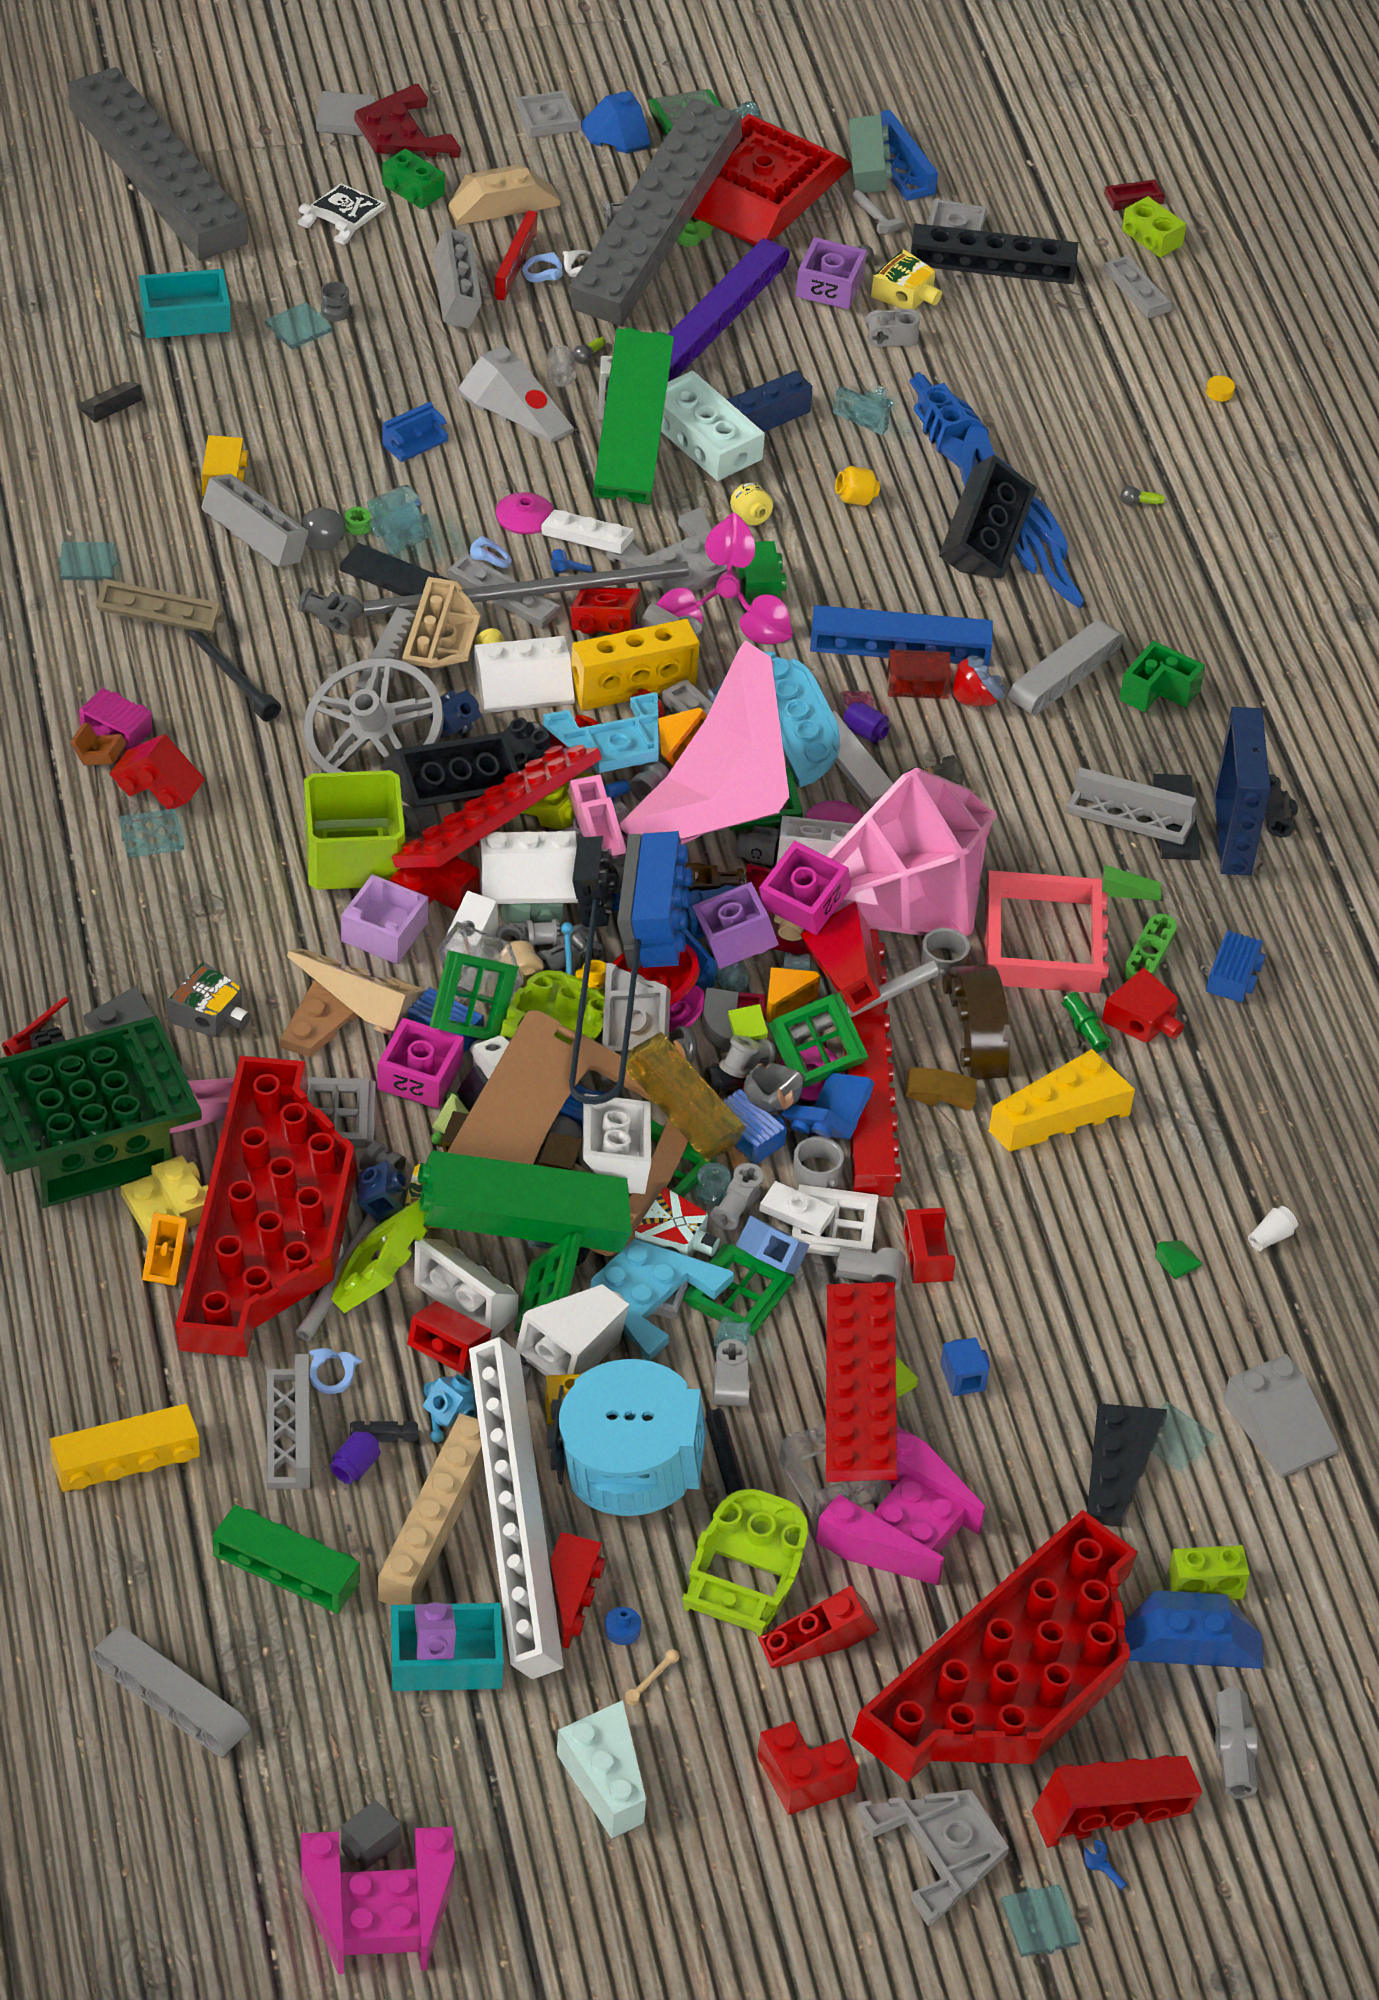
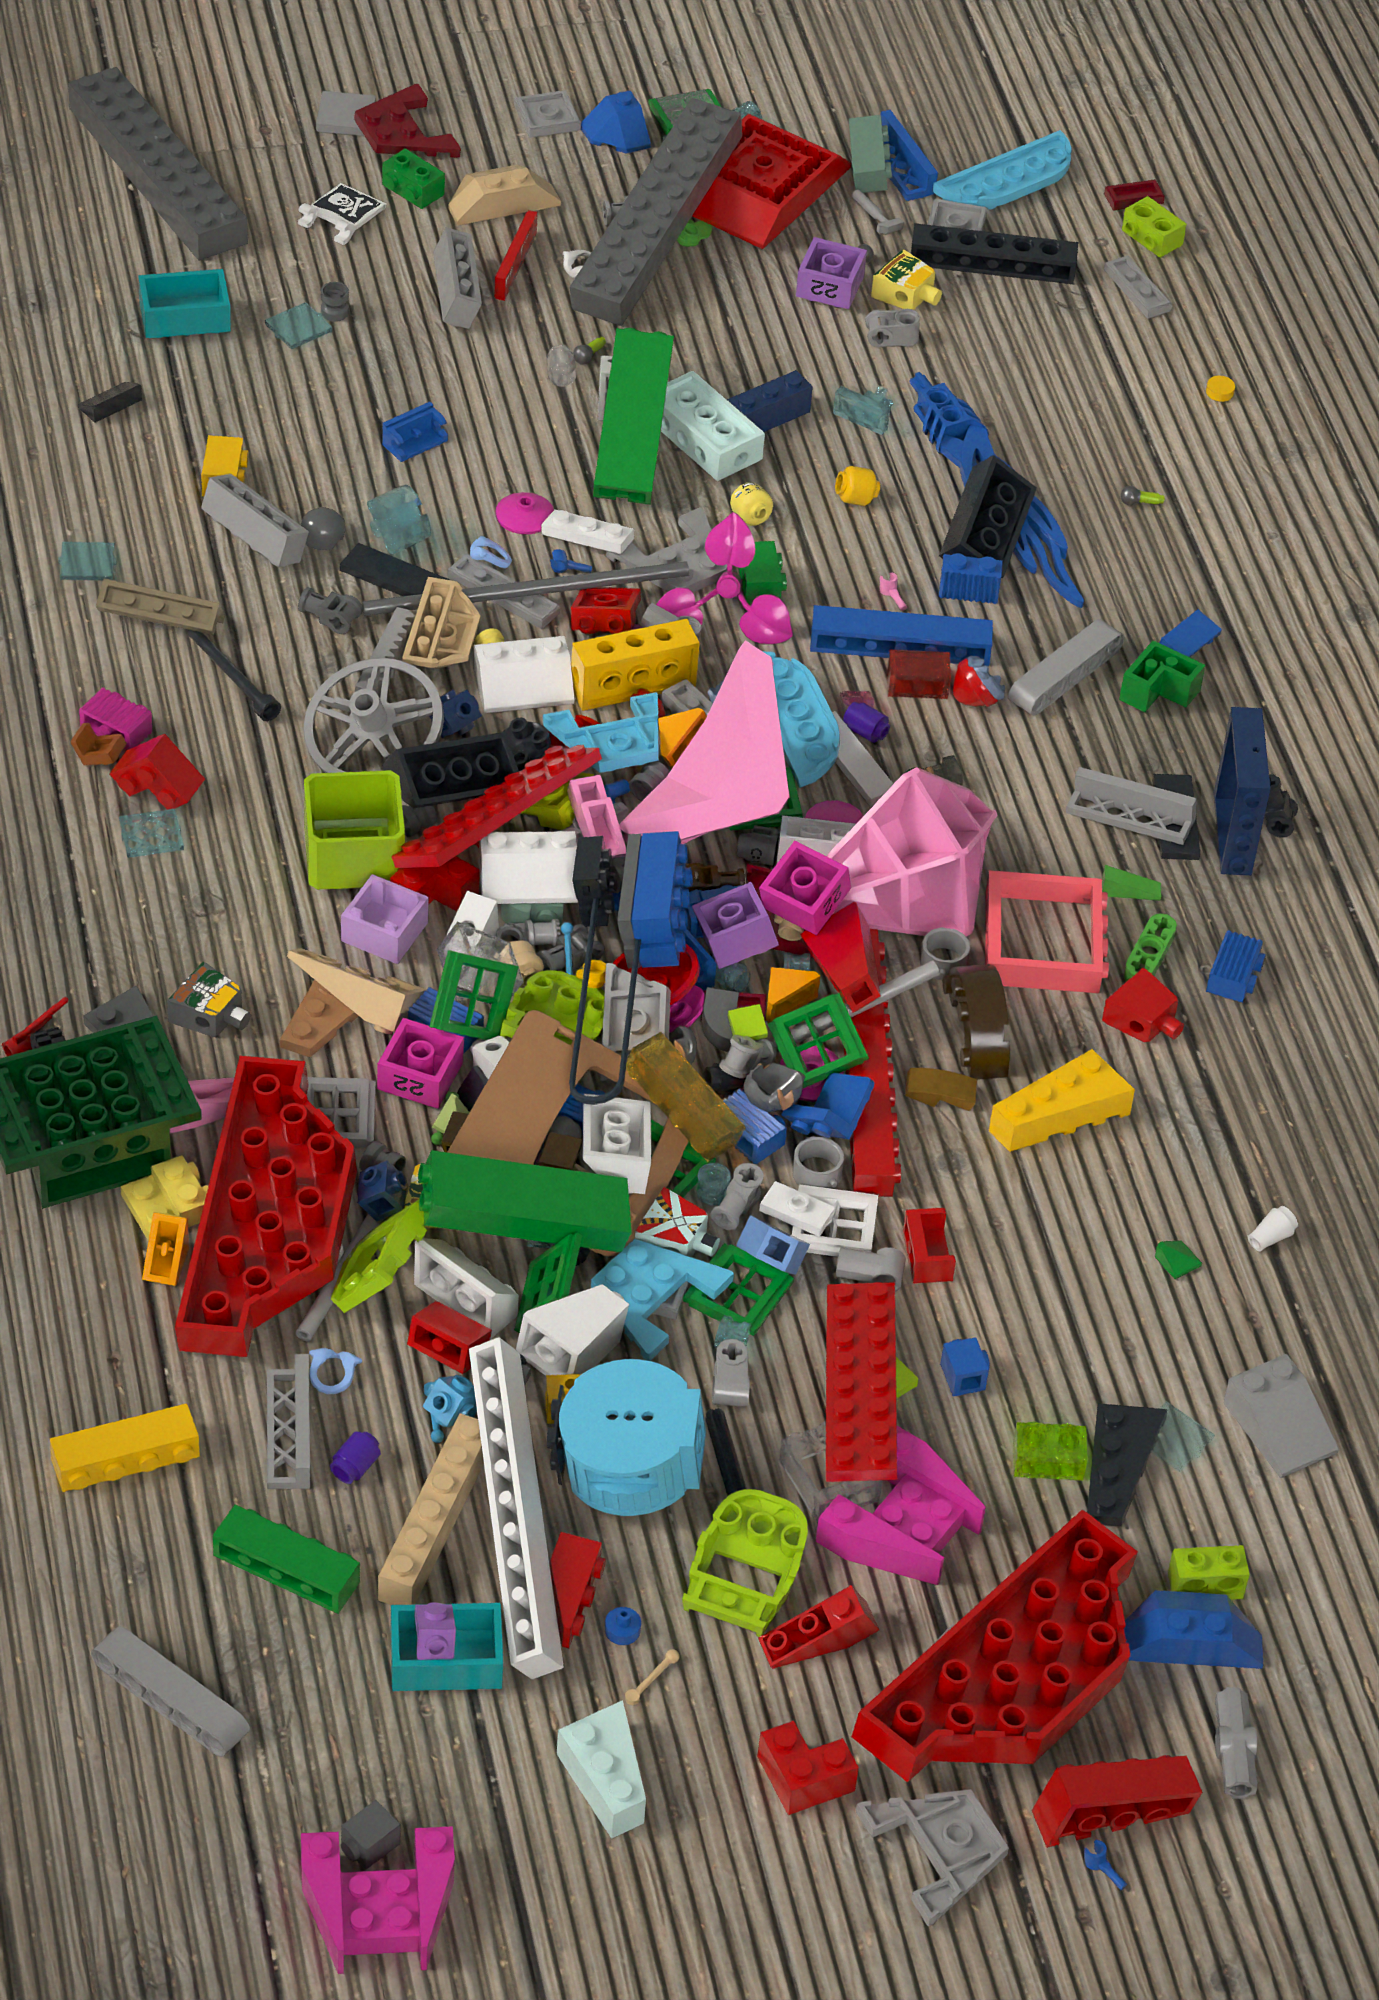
bright green bush [345,507,371,535] -> none
black axle [350,1421,418,1442] -> none
light grey wedge [458,345,574,443] -> none
light blue piece [522,252,563,282] -> none
dark purple beam [667,238,790,382] -> none
clear light blue piece [1000,1884,1081,1957] -> none
green pin [1061,992,1112,1053] -> none
none -> bright pink hand [880,573,907,611]
none -> medium azure plate [933,130,1072,209]
none -> blue brick [939,553,1002,604]
none -> clear neon green brick [1013,1422,1088,1481]
none -> blue hinge [1159,609,1222,657]

